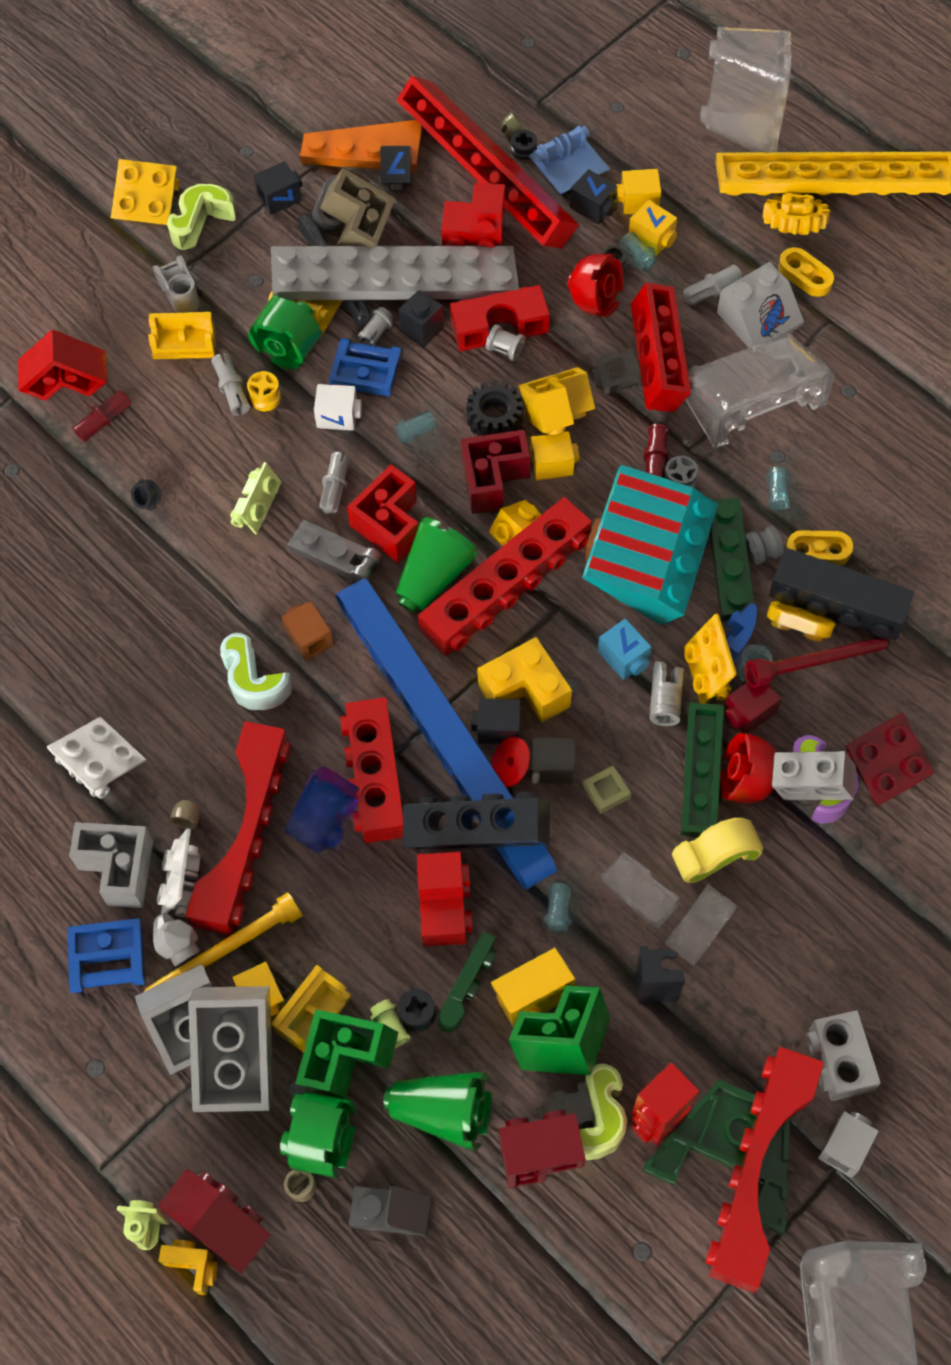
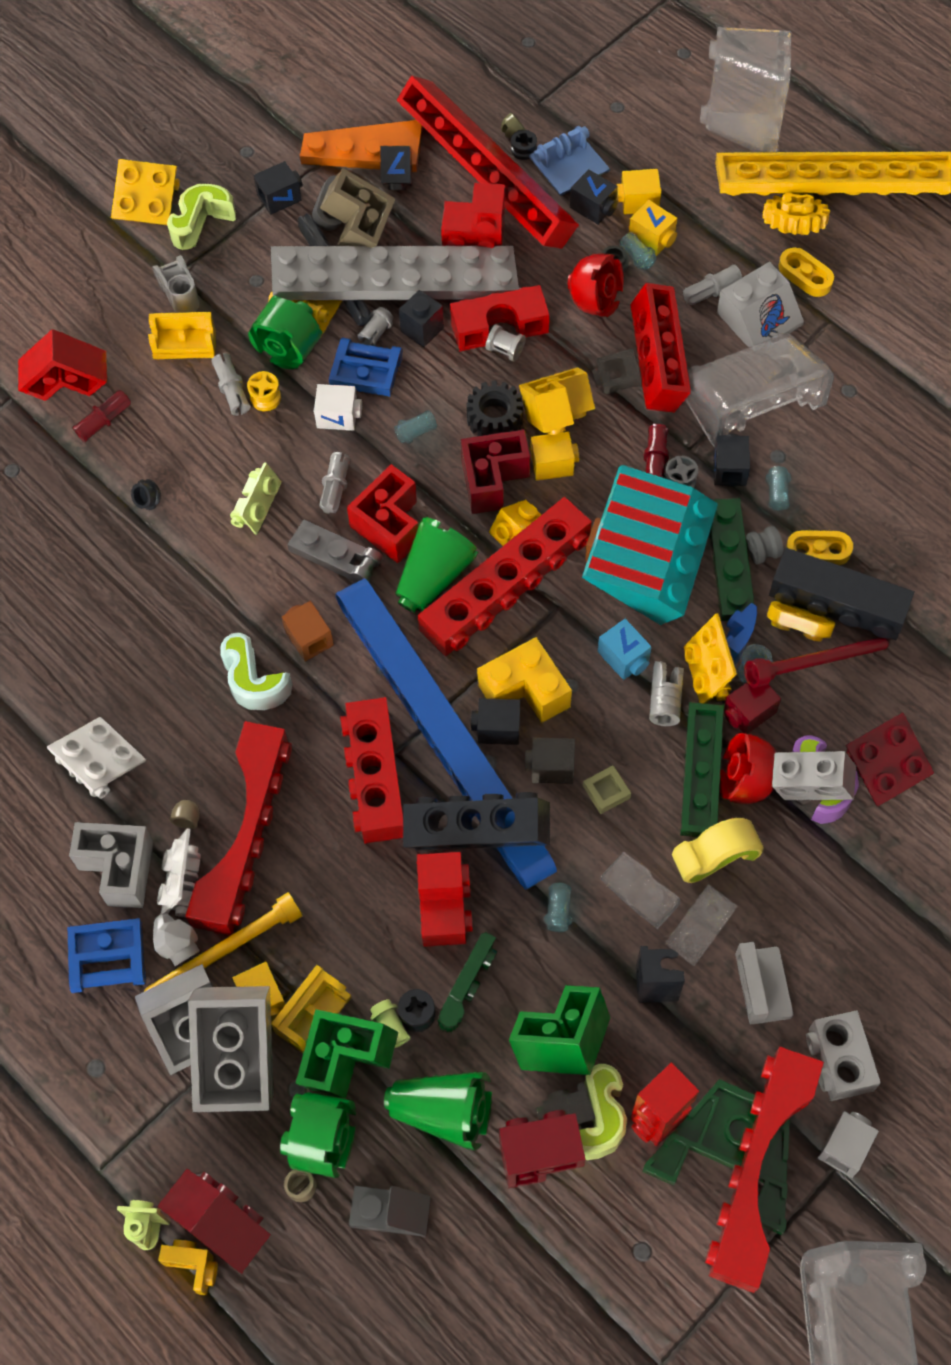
clear blue brick [285,766,359,853] -> none
red piece [491,737,531,787] -> none
yellow hinge [491,948,576,1028] -> none
none -> black brick [713,434,750,486]
none -> light grey panel [735,942,793,1025]

